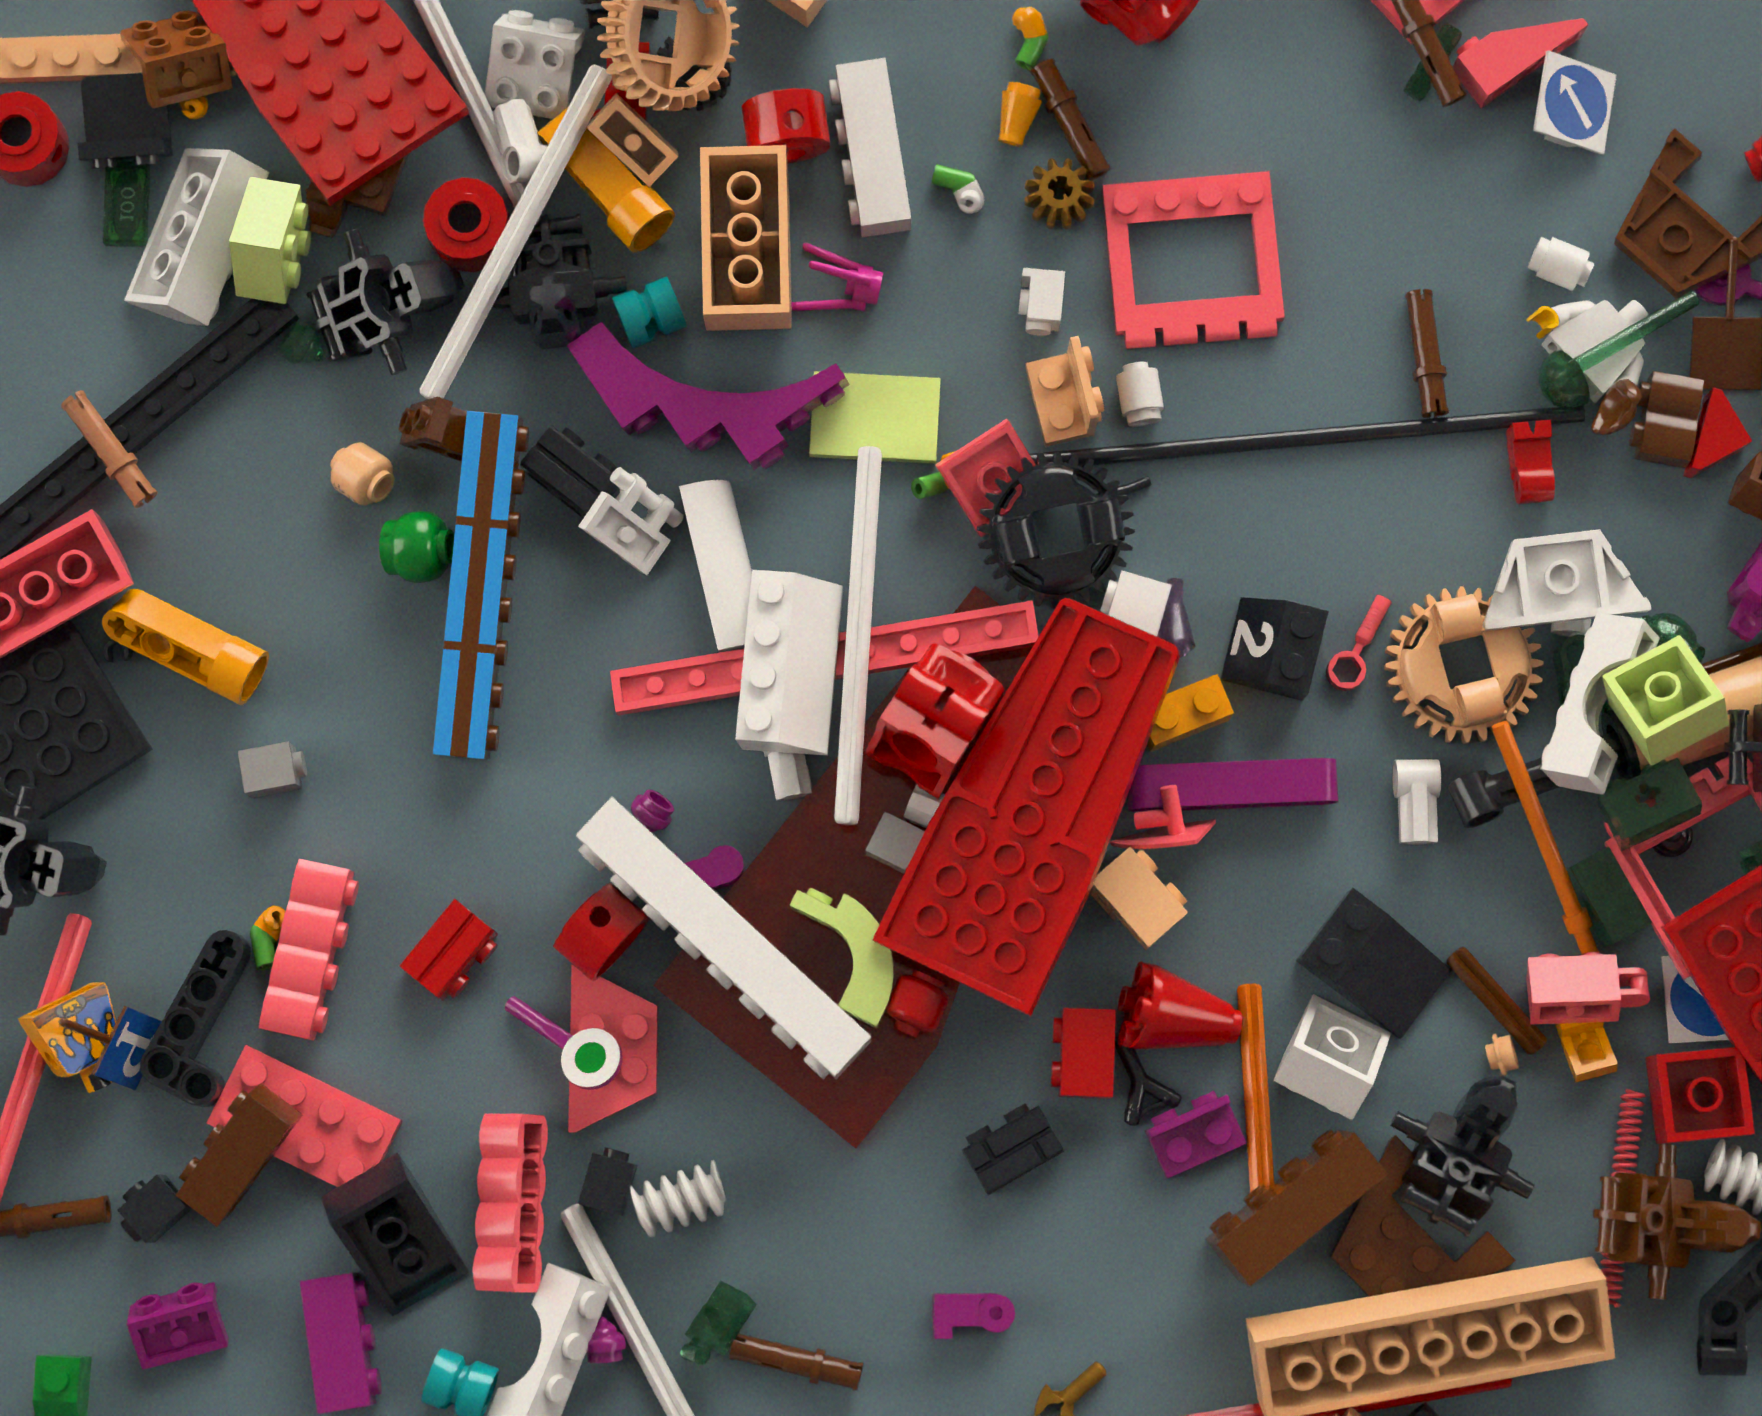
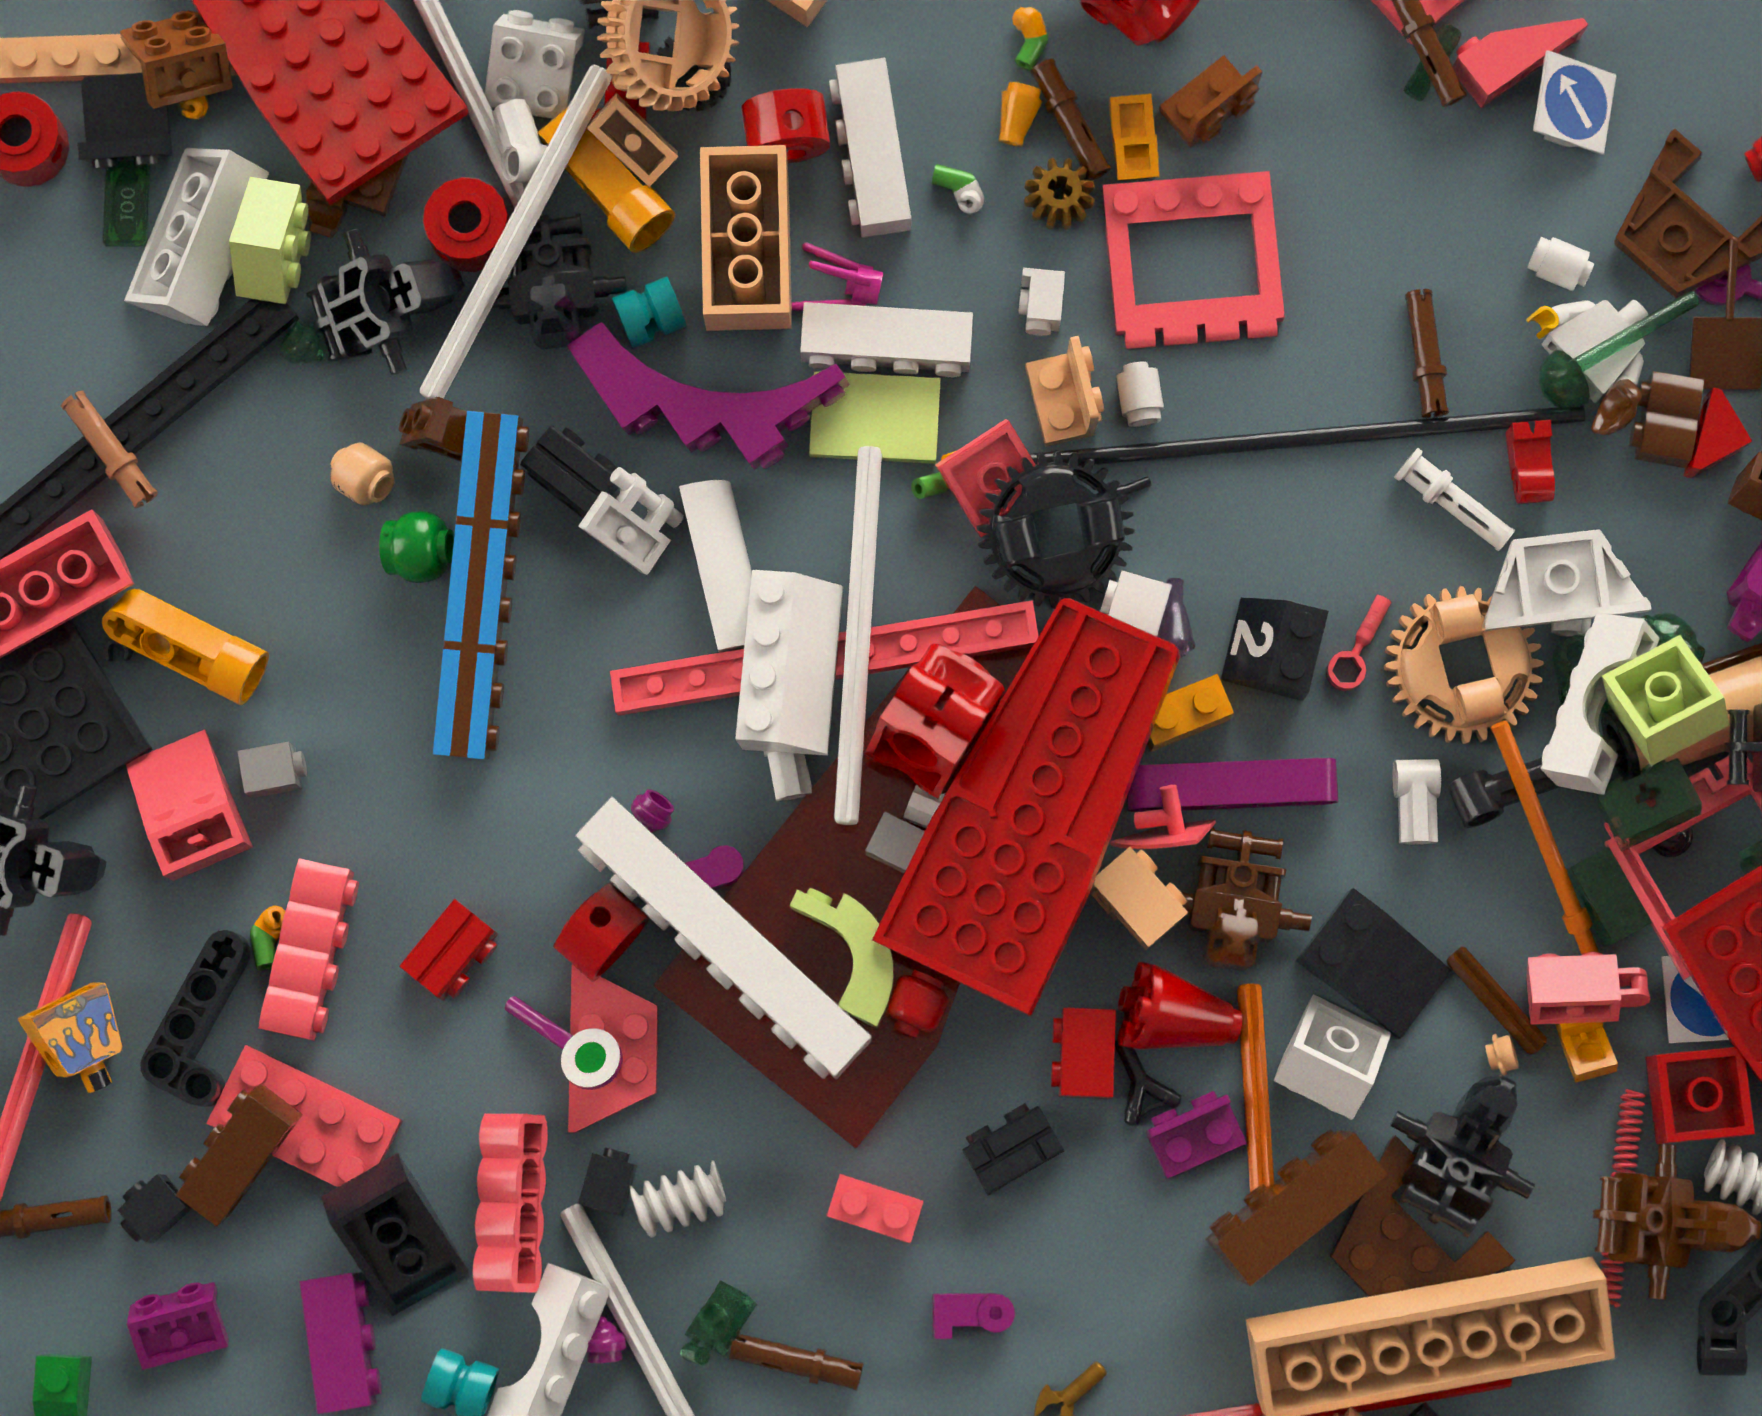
blue piece [59,1006,162,1090] -> none
none -> coral slope [126,729,253,881]
none -> white brick [800,302,973,377]
none -> coral brick [827,1174,924,1243]
none -> light orange slope [1109,93,1160,181]
none -> dark orange bracket [1159,55,1262,148]
none -> reddish brown piece [1181,827,1312,972]
none -> white pin [1394,448,1515,551]

